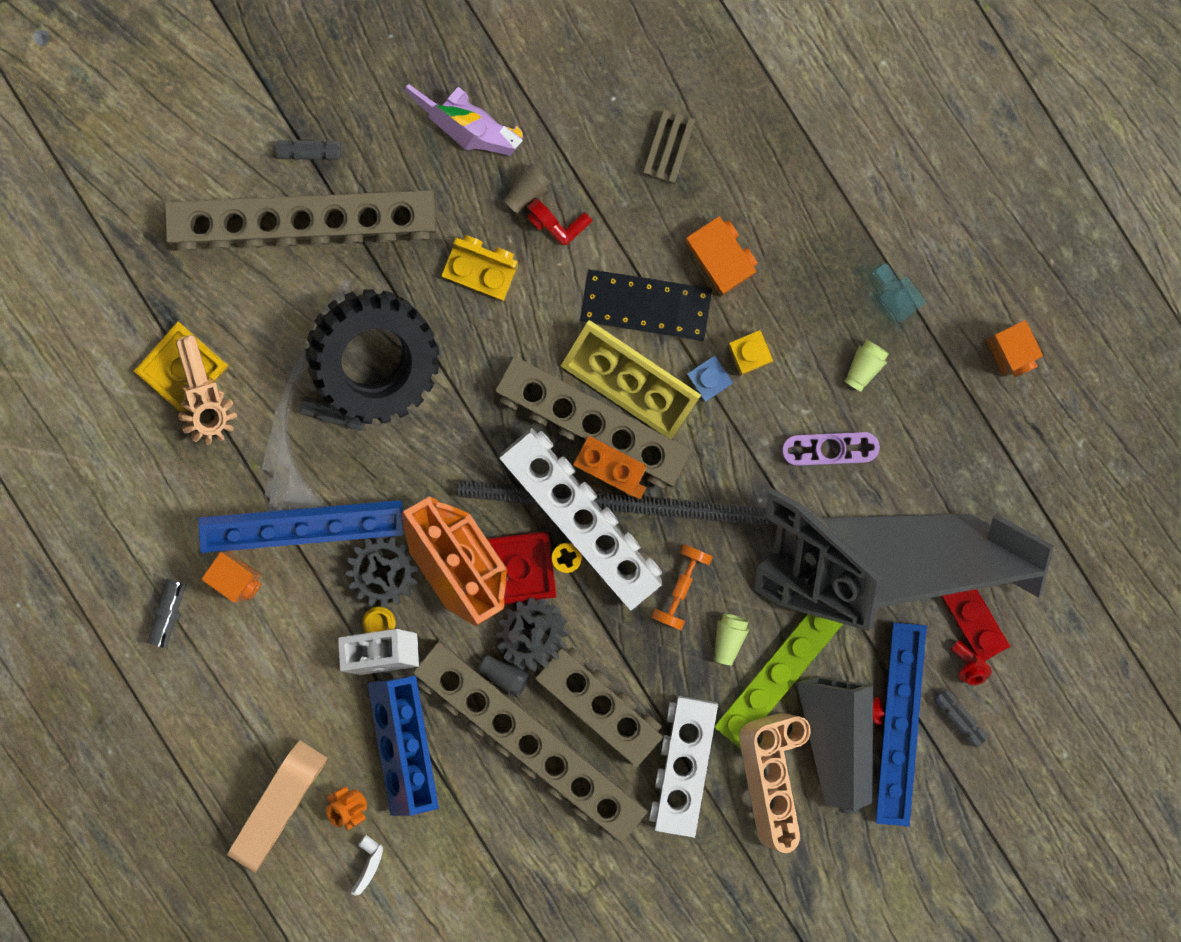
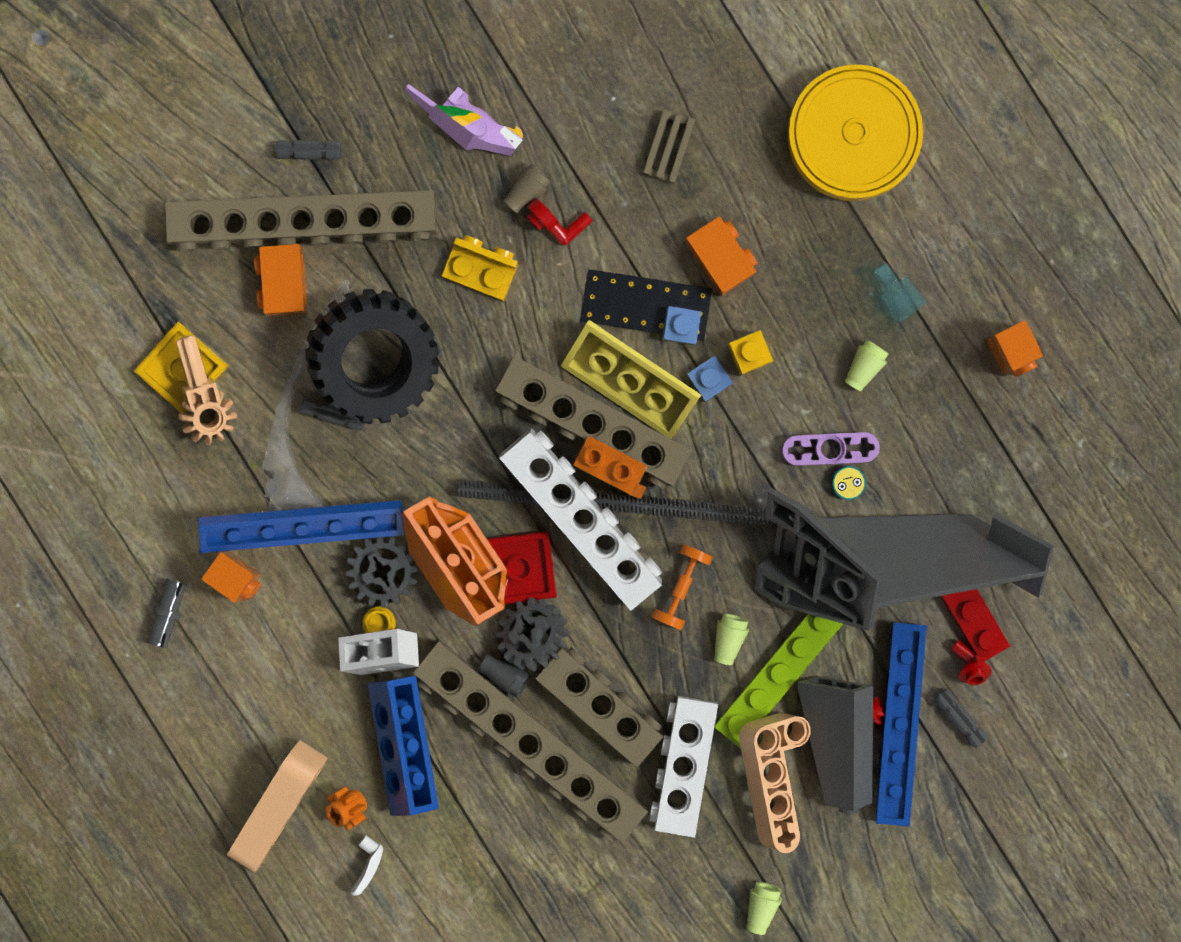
yellow bush [552,543,582,573] -> none
none -> orange brick [254,244,308,316]
none -> medium blue plate [662,306,701,345]
none -> yellowish green cone [746,882,782,935]
none -> yellow brick [787,65,923,201]
none -> light yellow tile [832,466,866,500]

